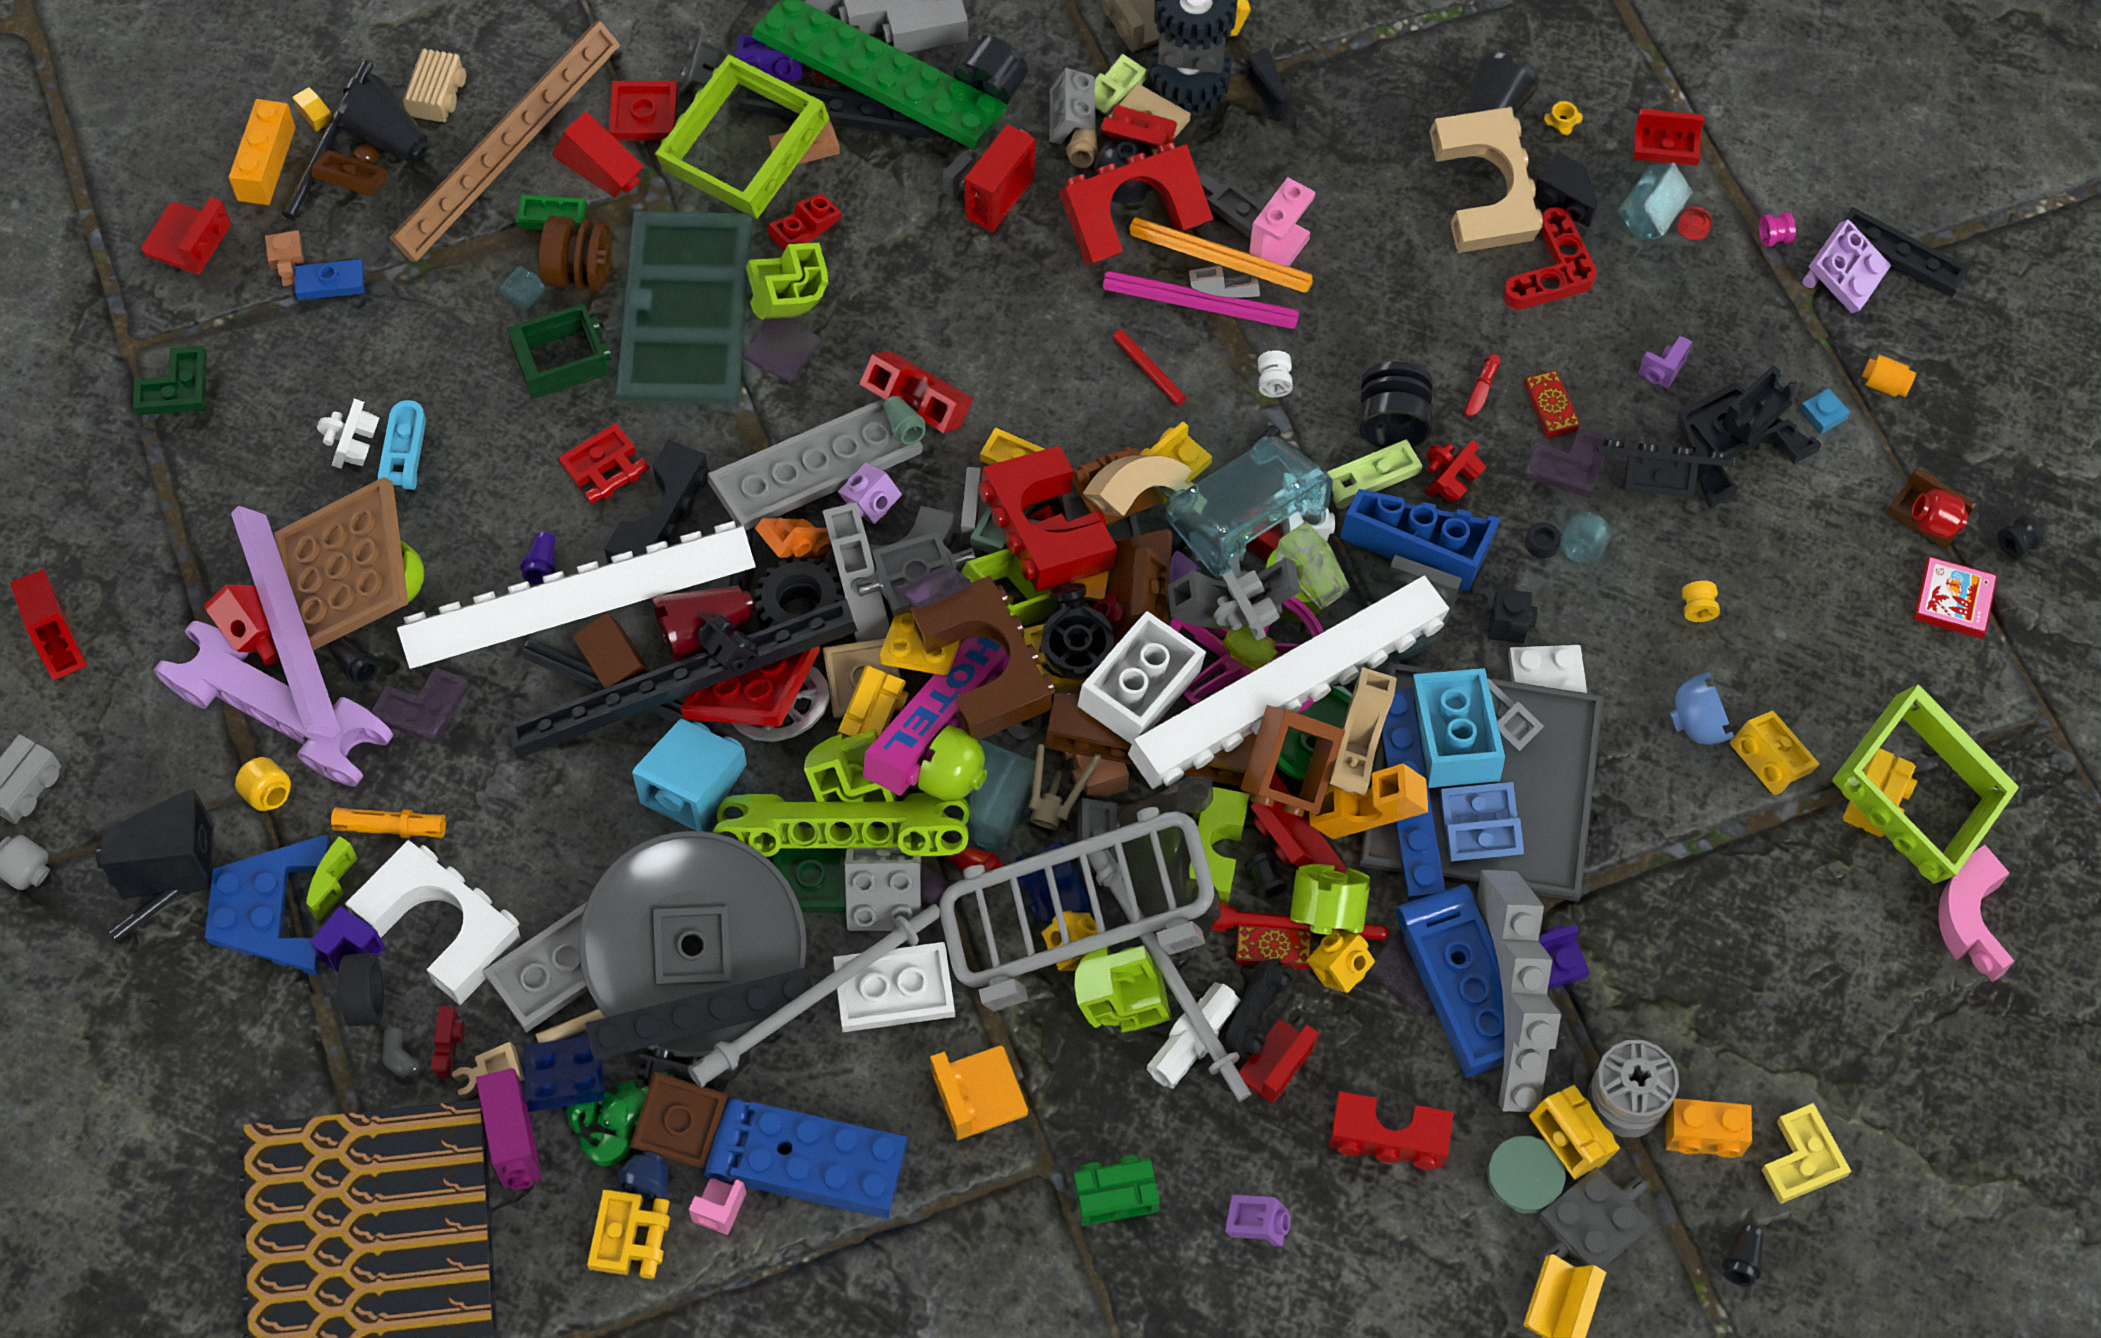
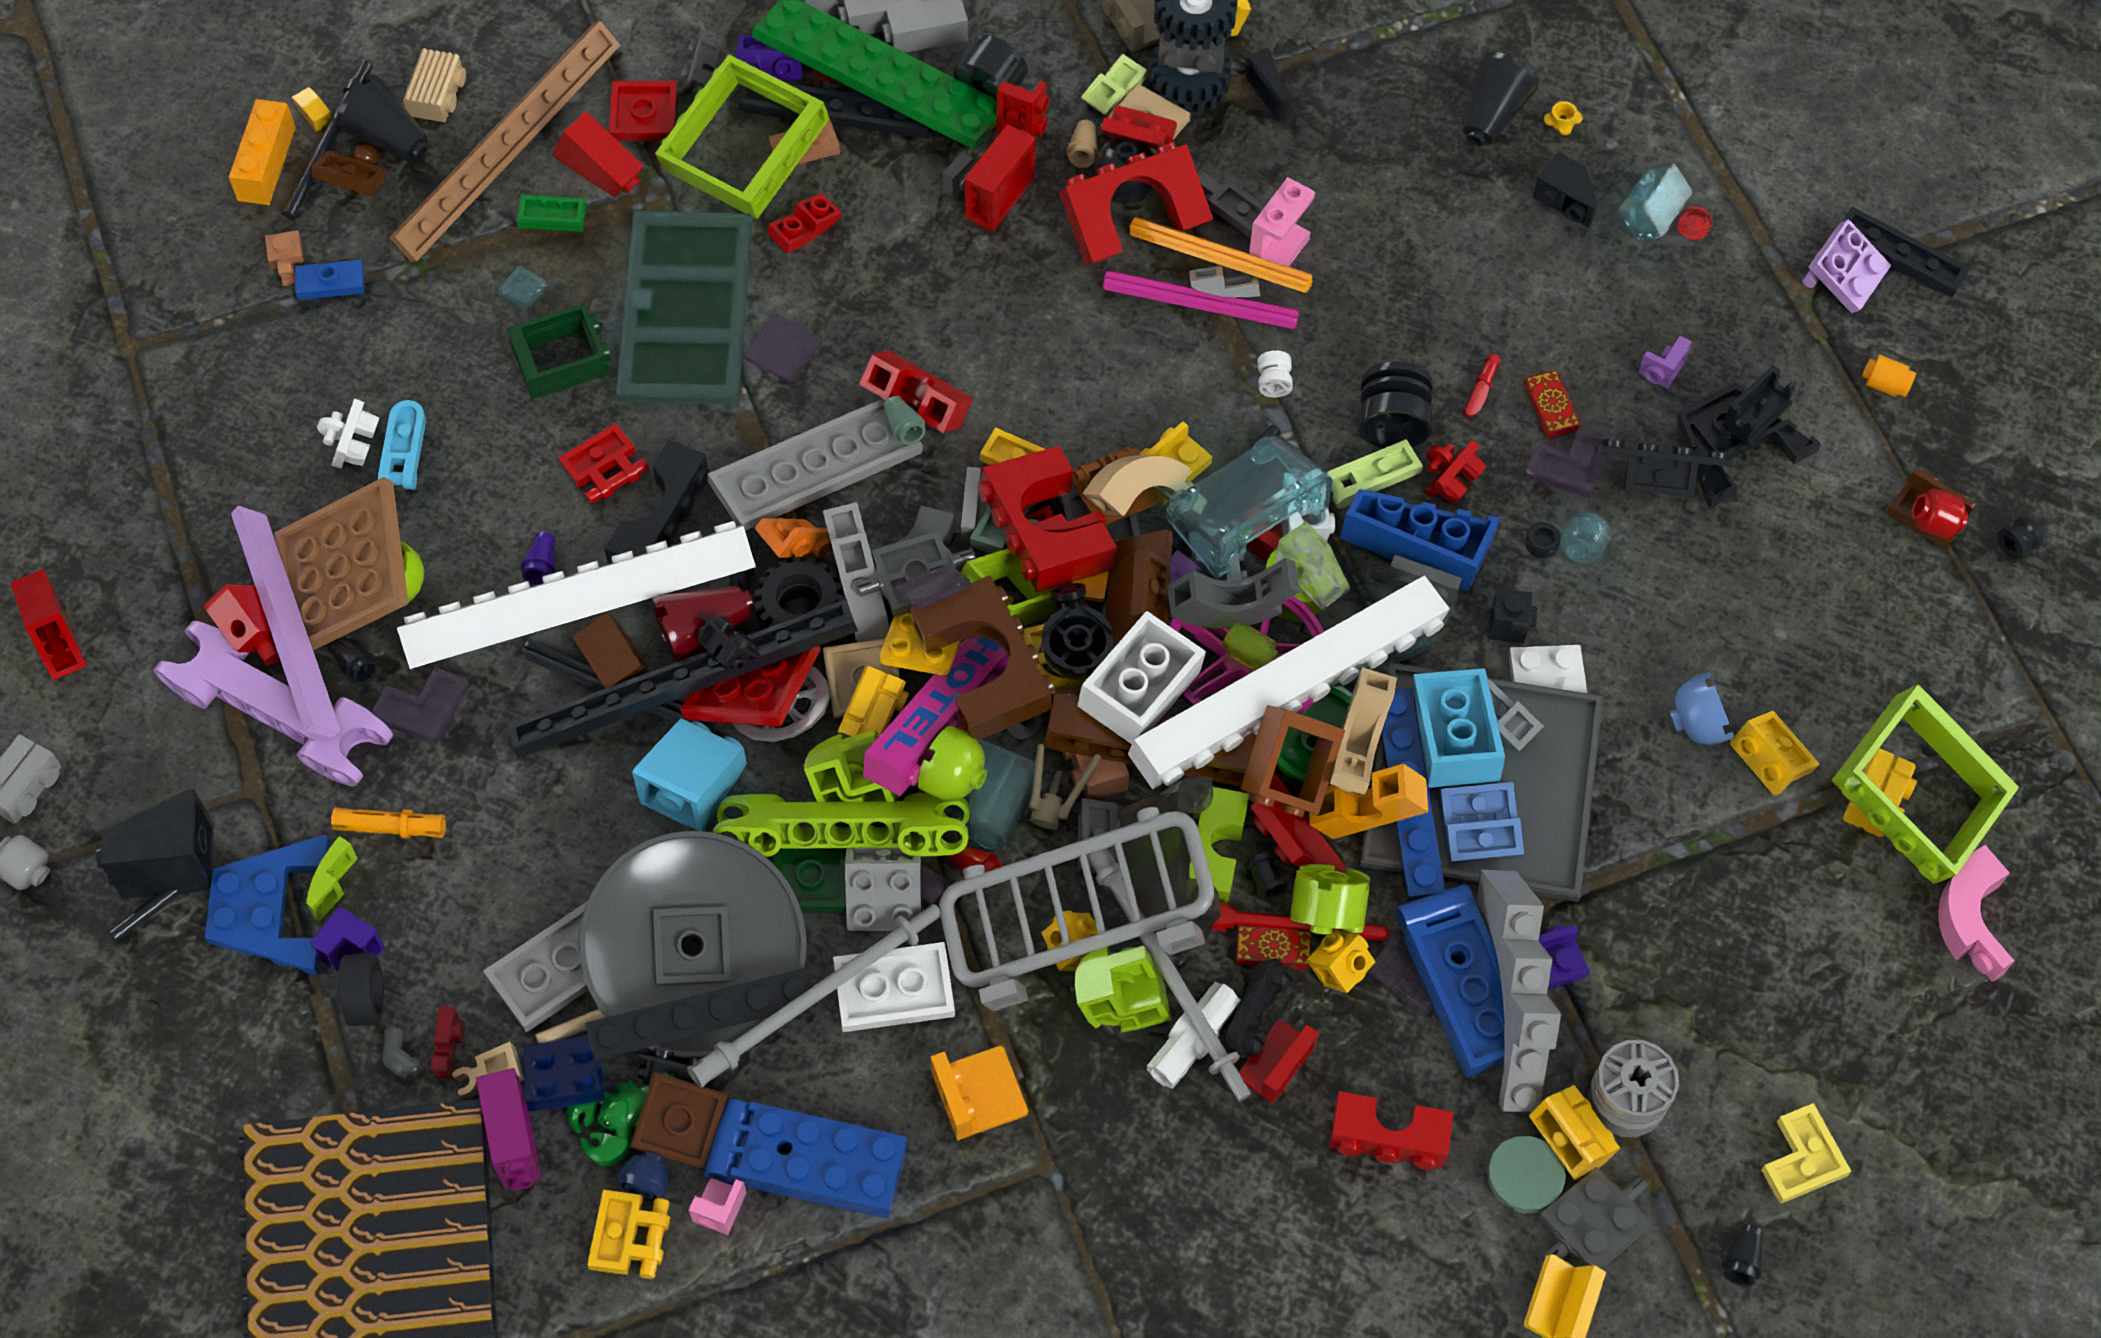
dark green plate [133,346,207,415] -> none
red bracket [141,197,231,275] -> none
yellow head [235,757,291,811] -> none
white arch [345,840,522,1005] -> none
reddish brown wheel [539,216,612,292] -> none
lime brick [746,243,828,319] -> none
lavender brick [838,462,902,524] -> none
clear blue bracket [1015,841,1092,925] -> none
light grey bracket [1049,68,1095,144] -> none
green brick [1073,1155,1160,1226] -> none
dark red plate [1091,593,1126,630] -> none
red bar [1112,329,1187,406] -> none
light grey hips [1214,570,1280,641] -> none
medium lavender bracket [1225,1195,1290,1247] -> none
tan arch [1429,107,1543,253] -> none
red beam [1503,207,1597,309] -> none
red bracket [1633,109,1704,166] -> none
light orange brick [1665,1098,1752,1158] -> none
yellow wheel [1682,581,1720,622] -> none
dark pink wheel [1759,211,1796,248] -> none
dark azure plate [1800,388,1850,434] -> none
tile [1913,556,1998,639] -> none
none -> red bracket [996,81,1050,139]

